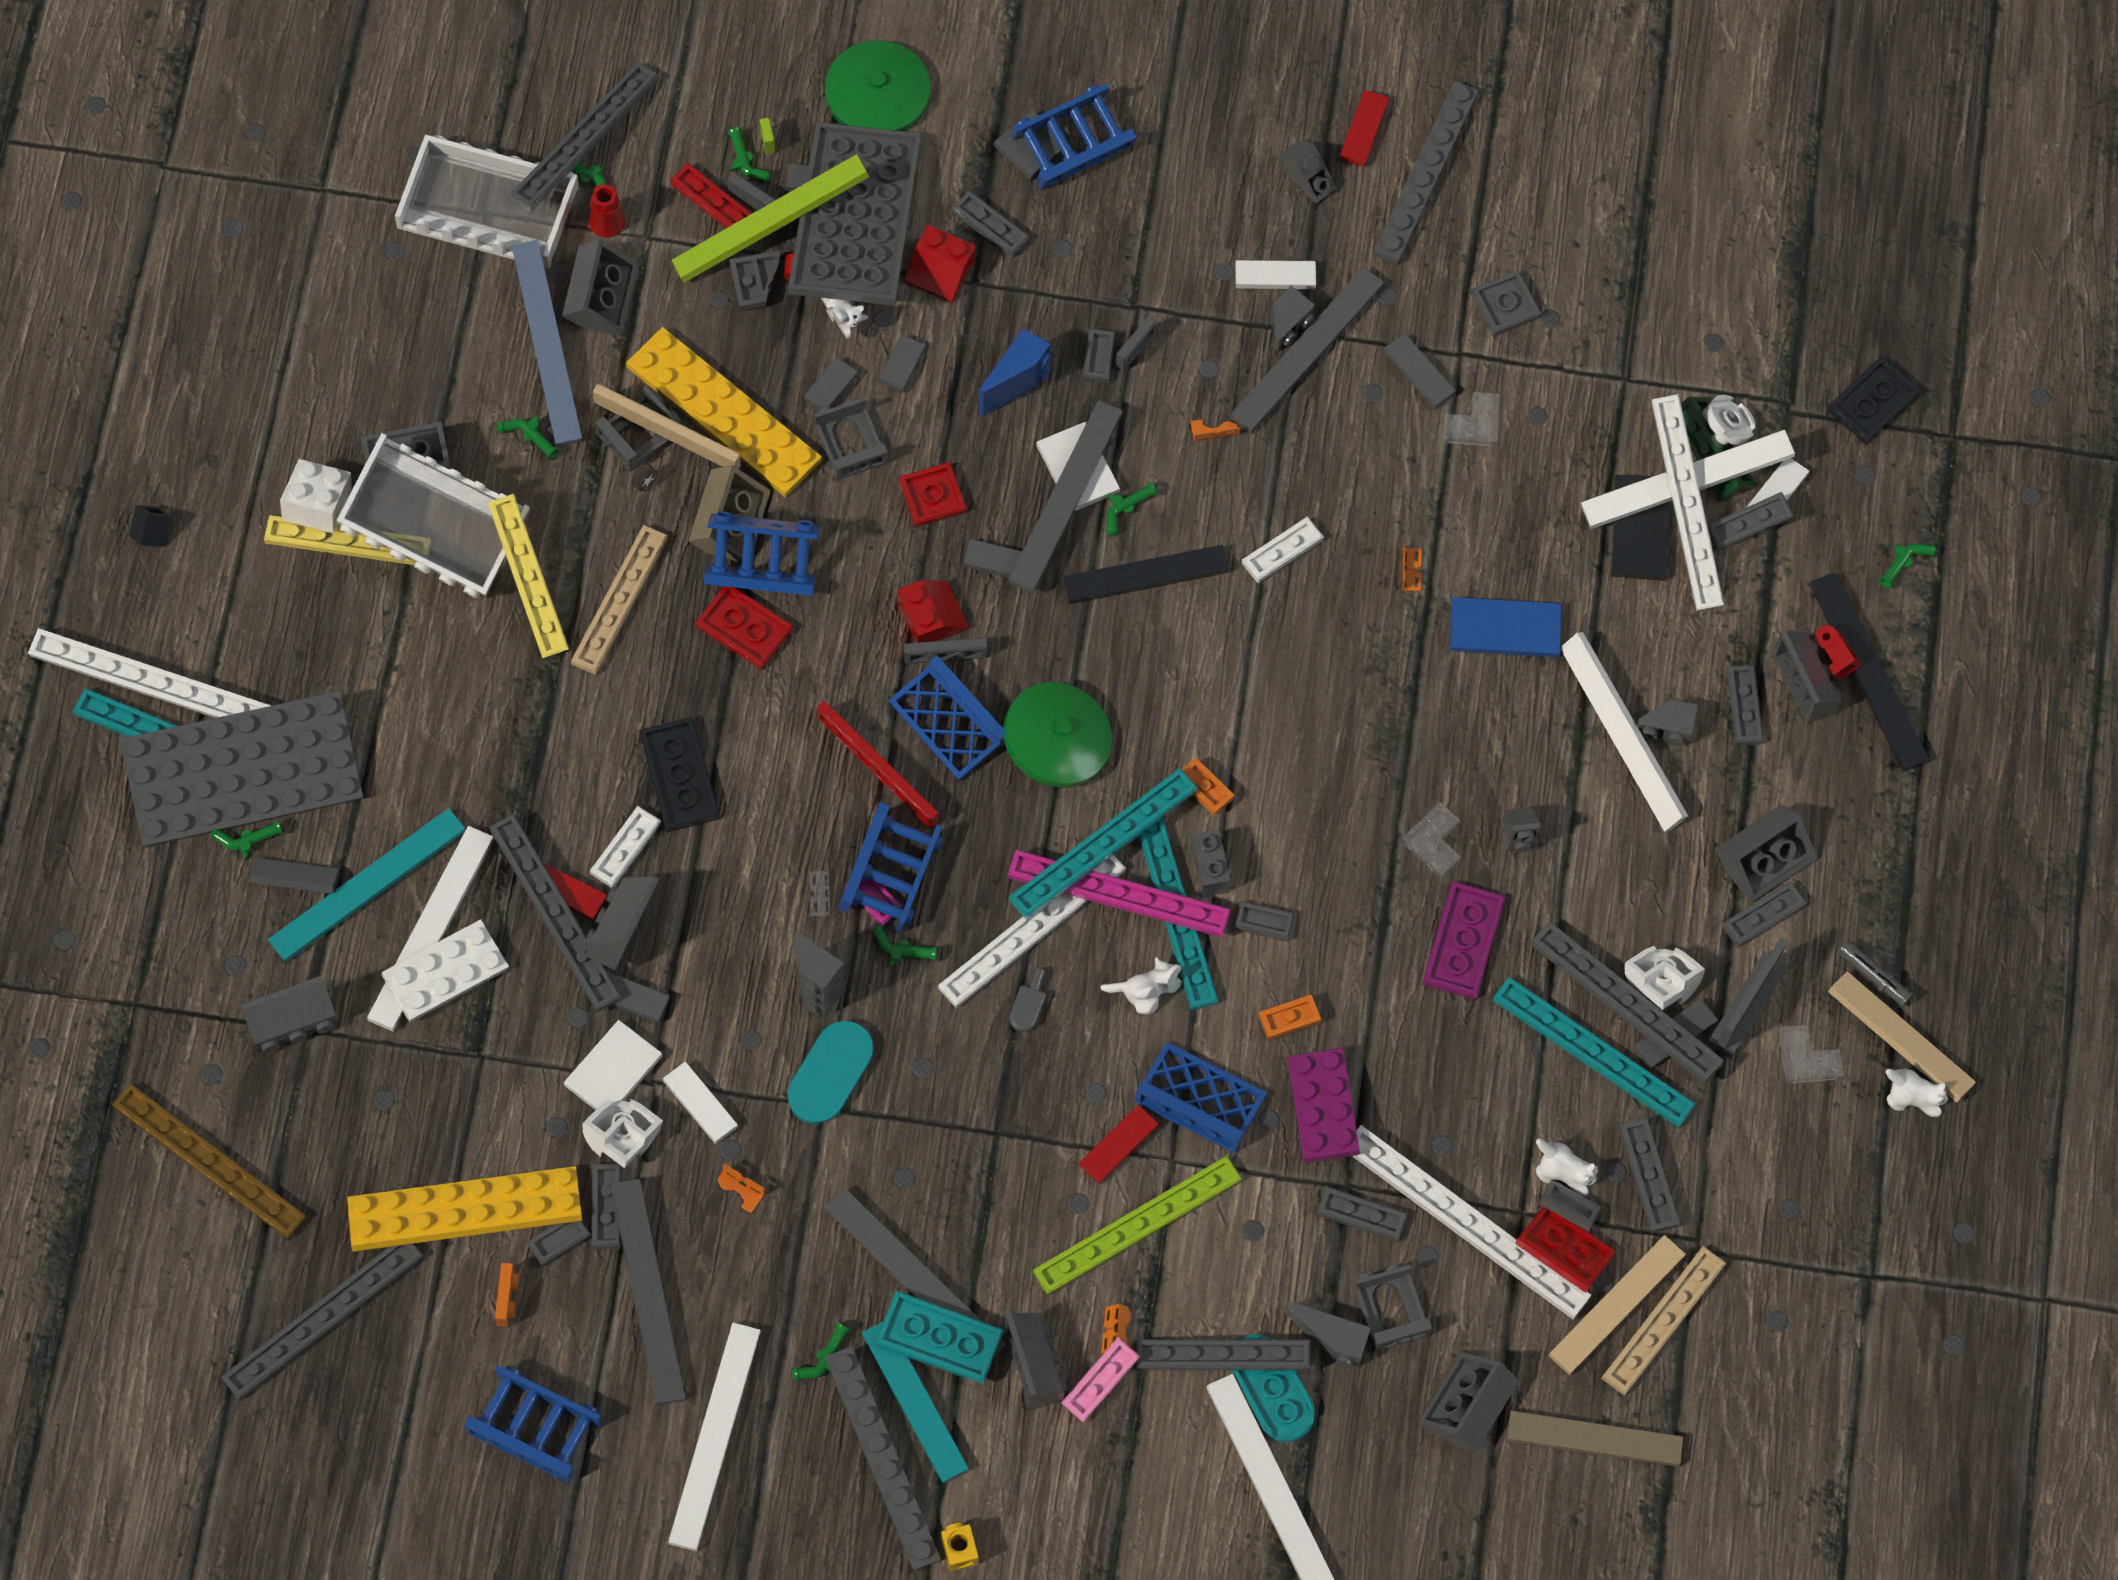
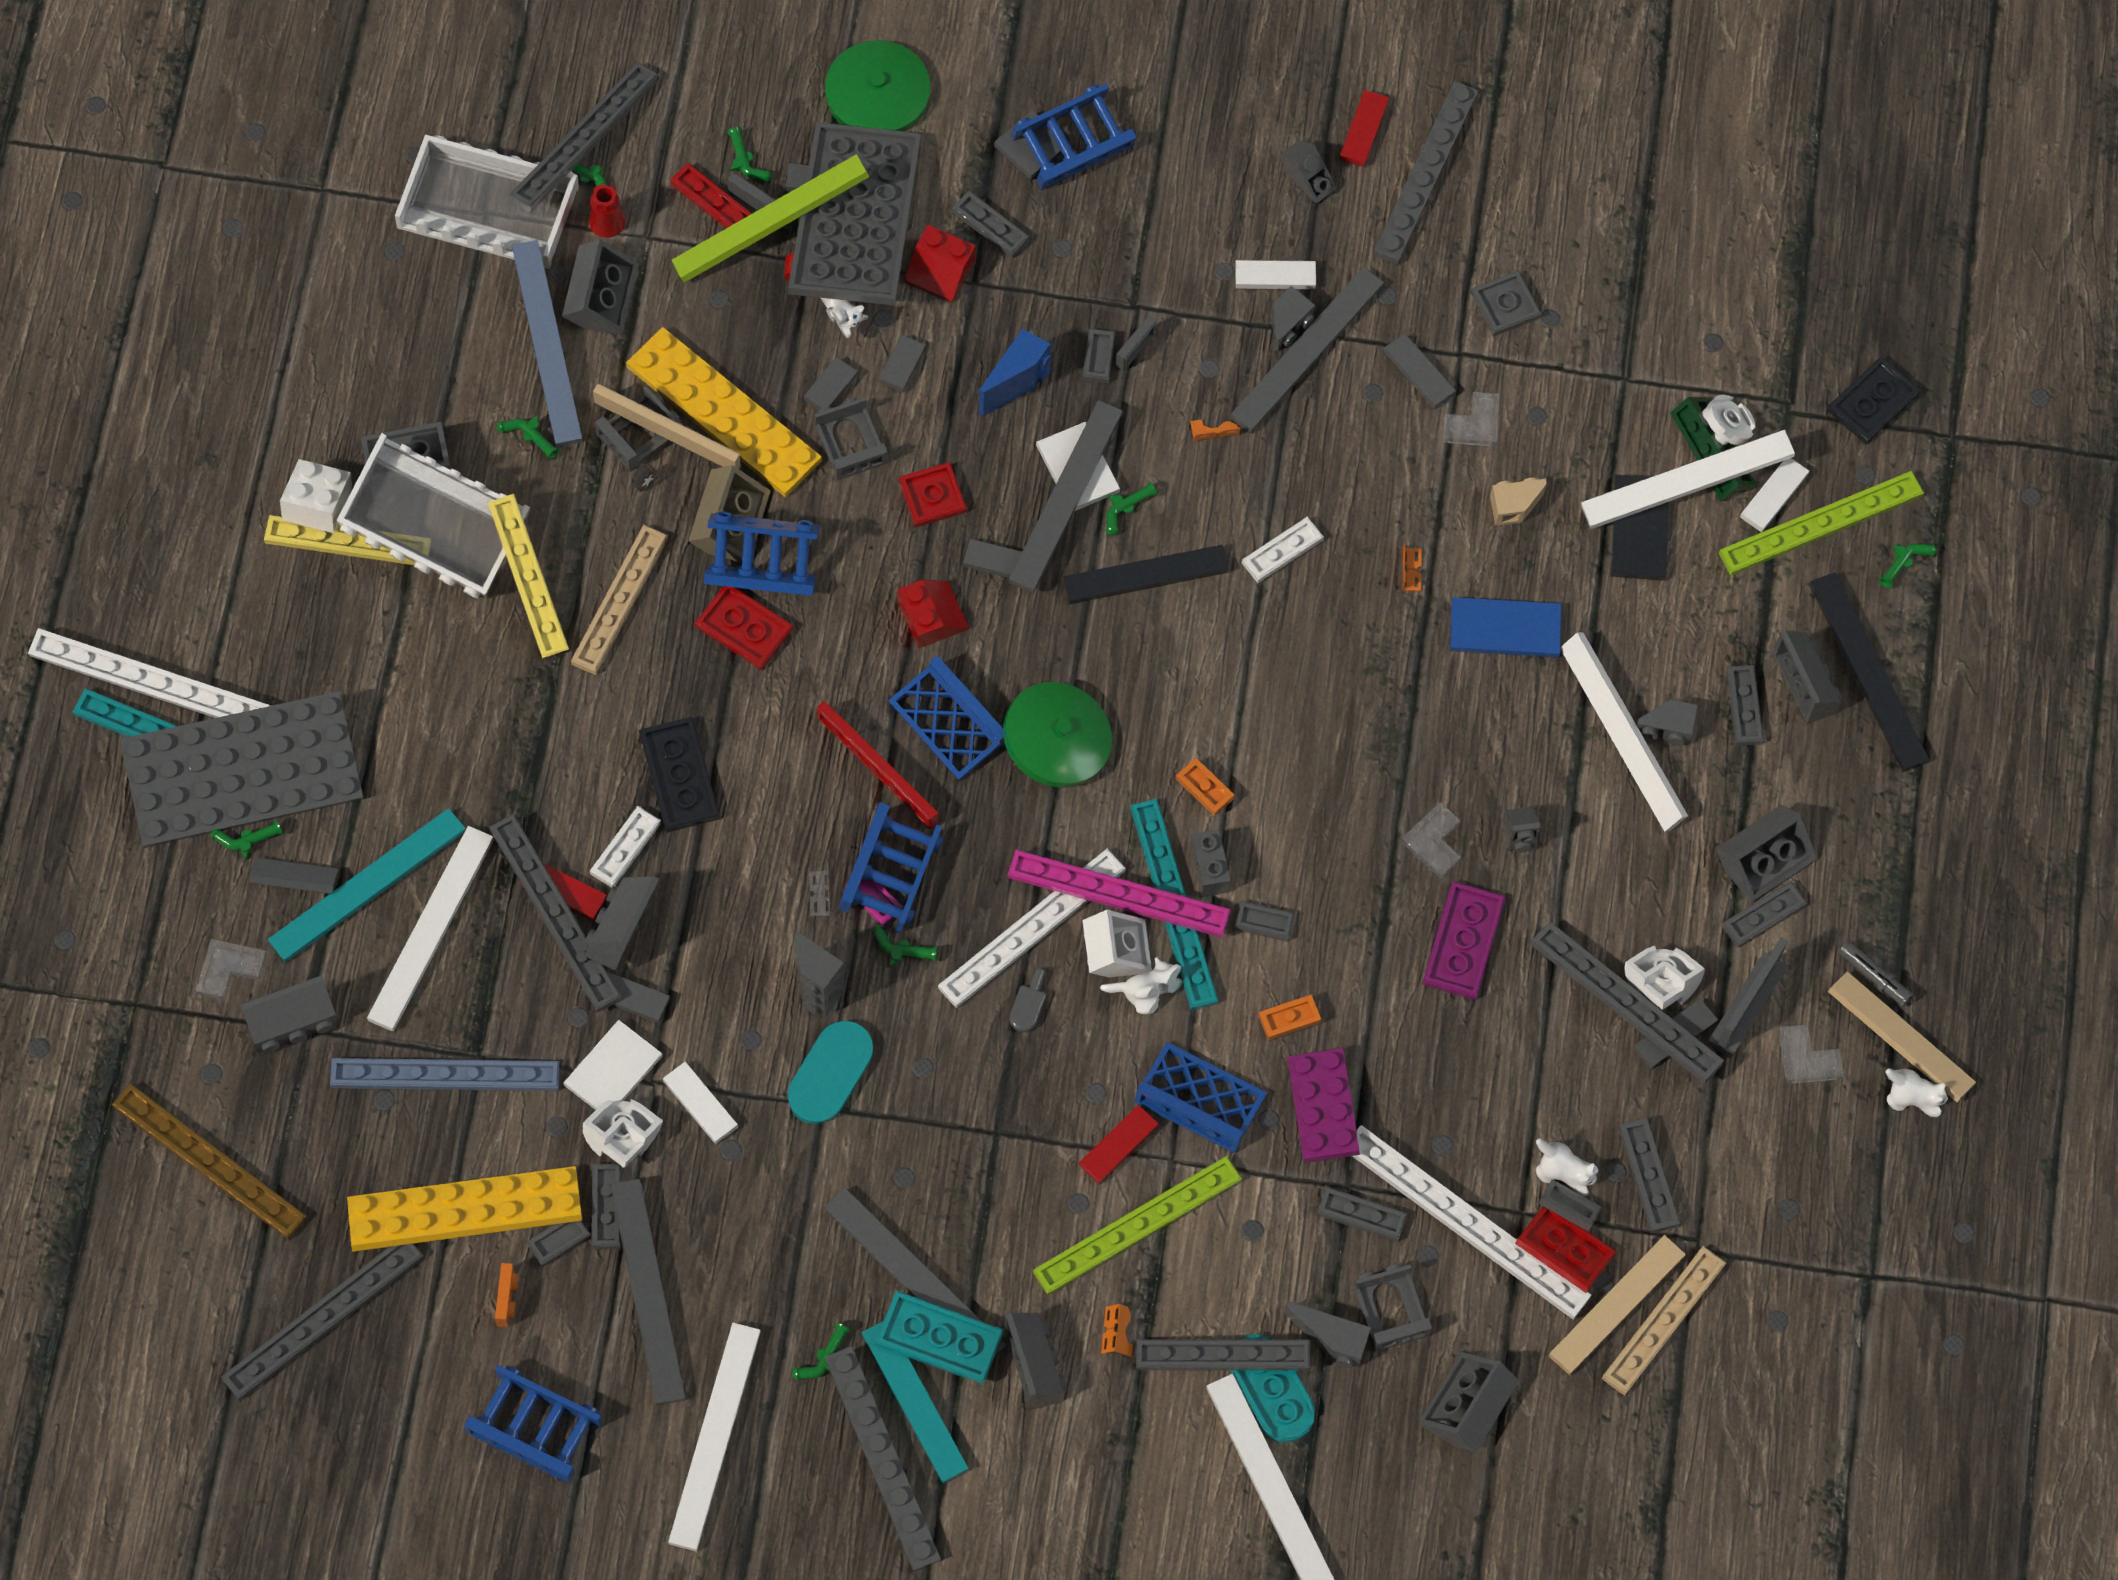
black panel [129,505,172,547] -> none
white plate [382,919,509,1022] -> none
orange piece [717,1164,765,1214] -> none
dark grey wing [729,250,781,311] -> none
lime tile [760,118,775,155] -> none
dark grey tile [904,638,987,664] -> none
yellow brick [941,1523,979,1572] -> none
teal tile [1009,768,1198,920] -> none
bright pink tile [1061,1337,1140,1422] -> none
teal tile [1492,977,1696,1128] -> none
dark tan tile [1506,1411,1683,1467] -> none
white tile [1651,394,1724,612] -> none
dark grey tile [1707,492,1793,551] -> none
red leg [1815,625,1862,681] -> none
none -> clear plate [196,939,267,1000]
none -> sand blue tile [330,1058,560,1091]
none -> white slope [1083,910,1152,977]
none -> tan slope [1490,477,1547,526]
none -> lime tile [1719,471,1924,576]

